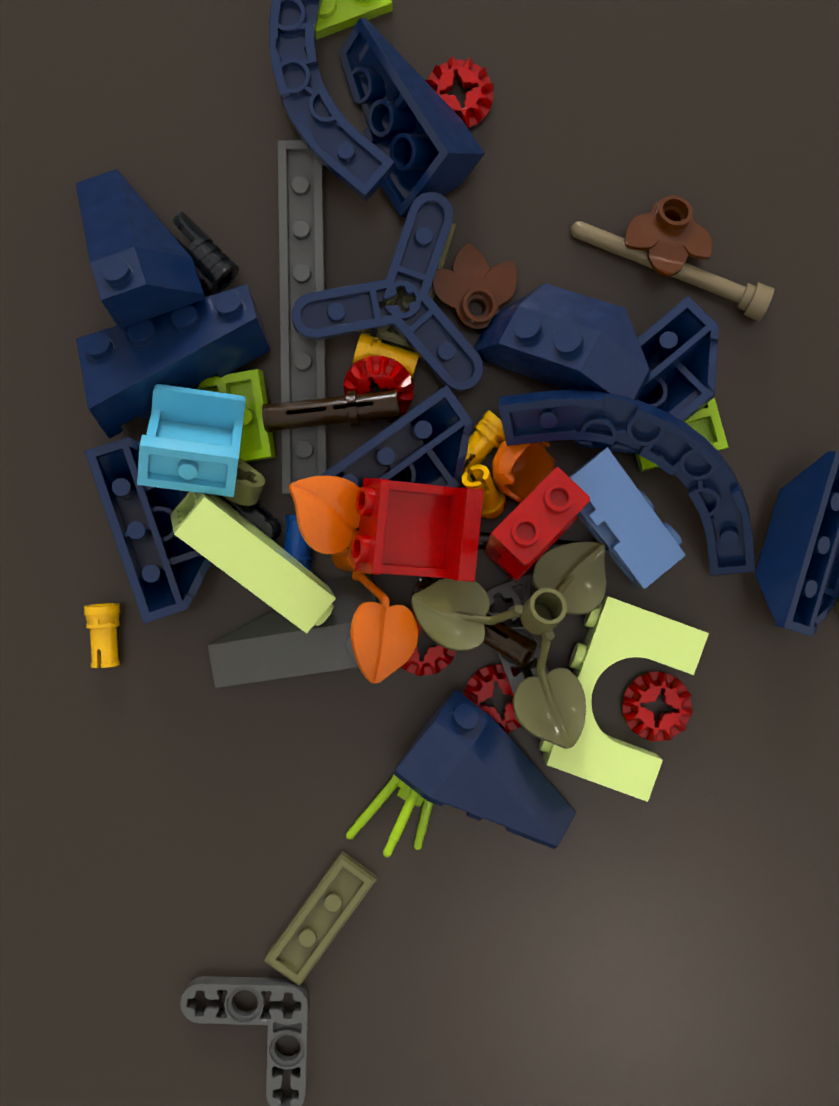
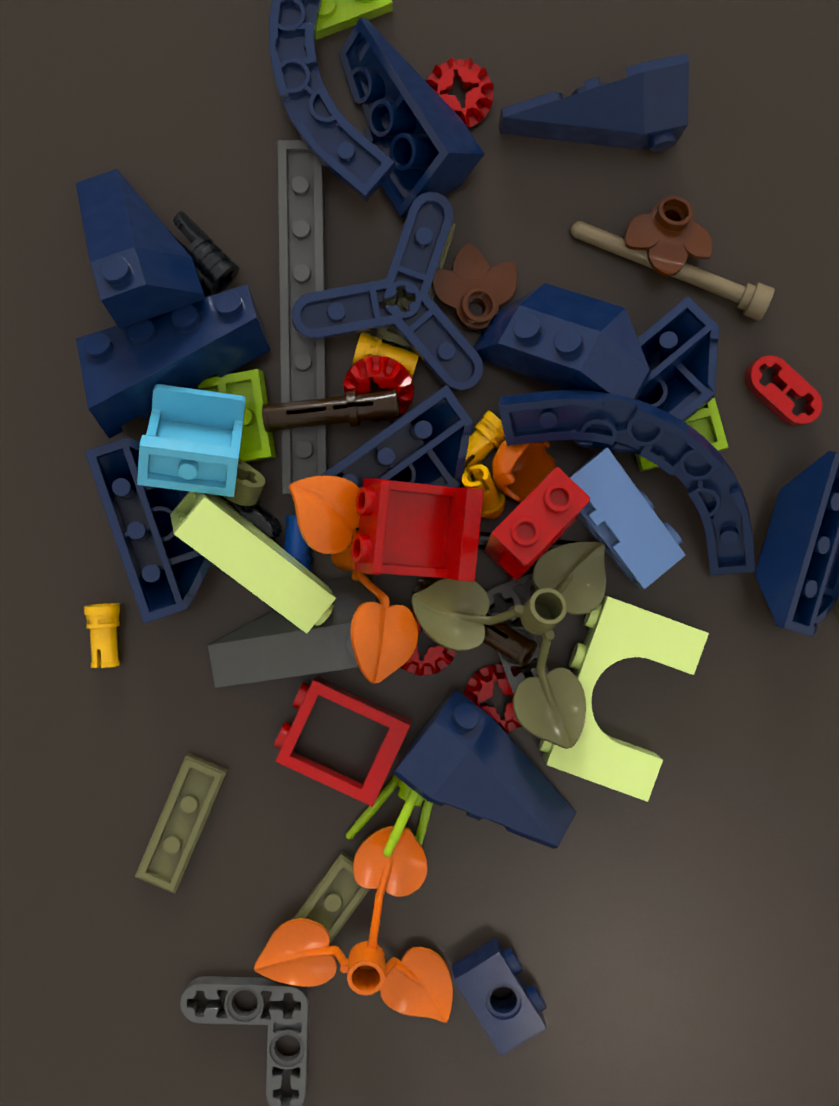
red gear [622,671,693,742] -> none
none -> olive tile [135,753,228,894]
none -> orange plant [254,826,453,1023]
none -> red window [273,676,411,807]
none -> dark blue brick [452,938,547,1056]
none -> dark blue wedge [498,53,689,151]
none -> red beam [745,355,823,427]

